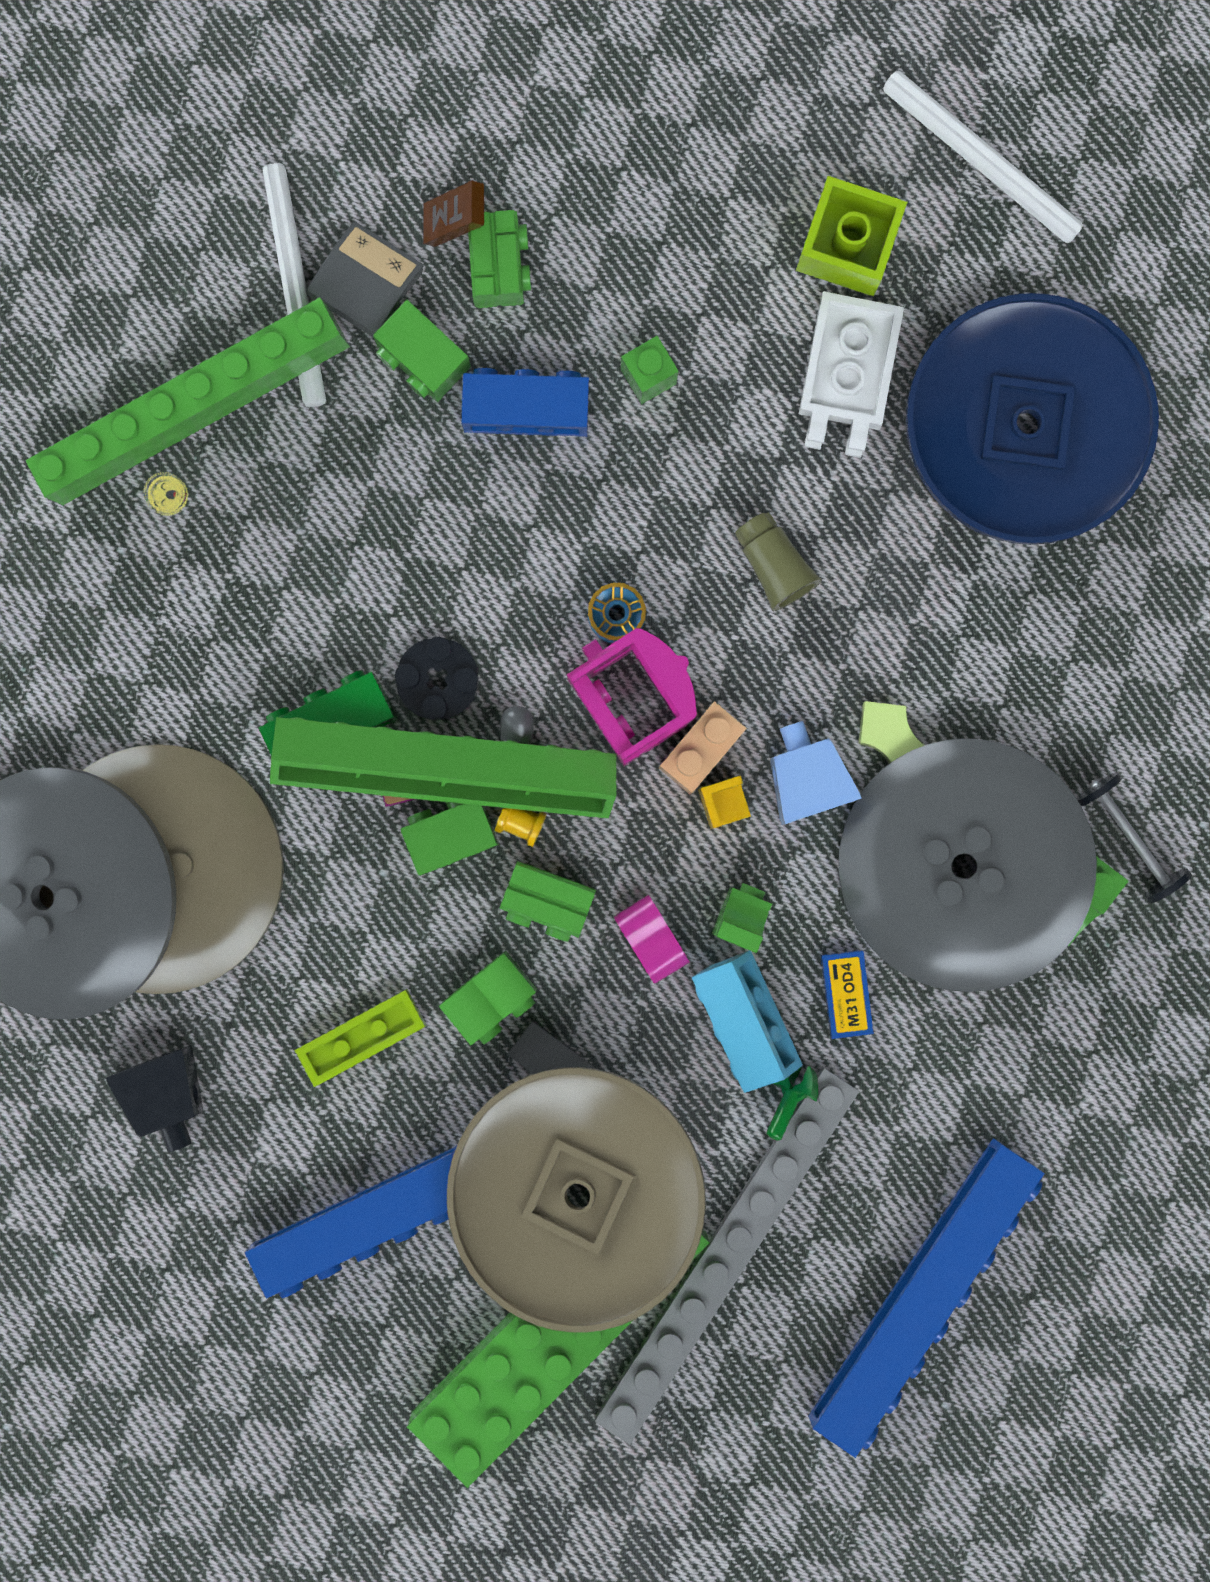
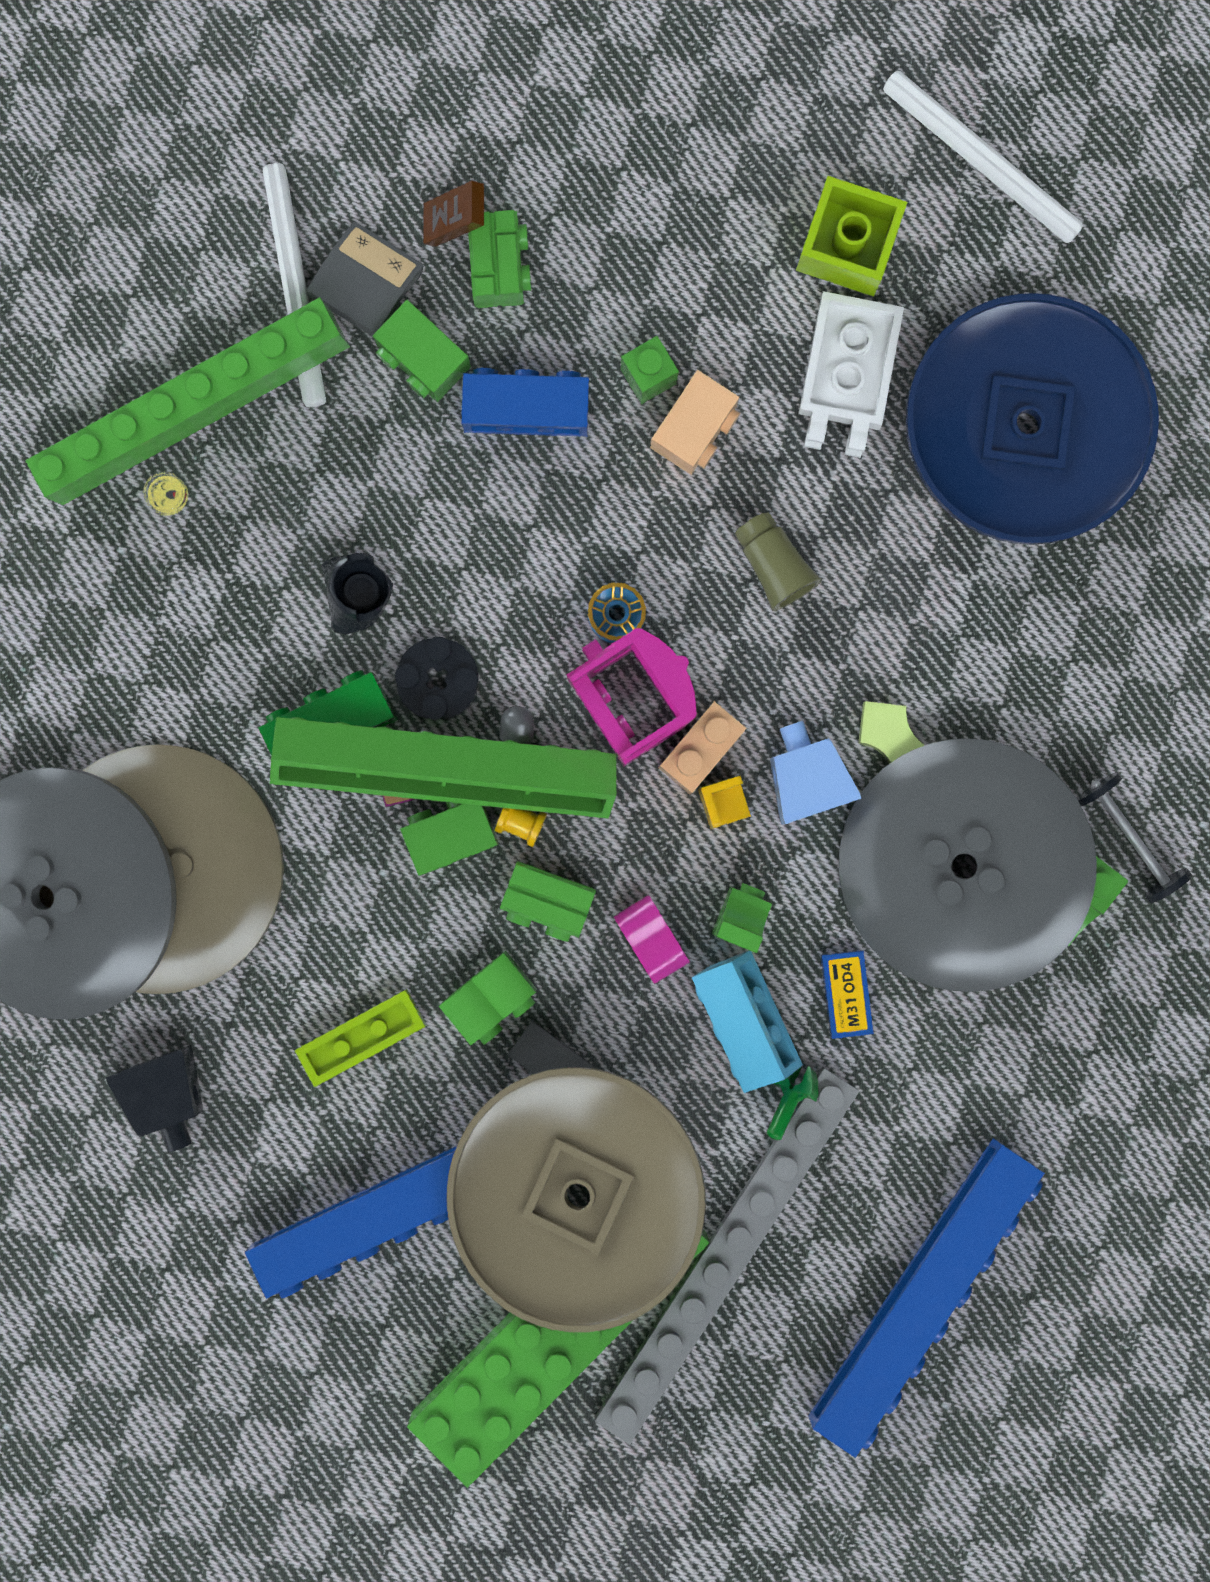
none -> black hair [321,553,393,635]
none -> light nougat brick [650,370,740,475]

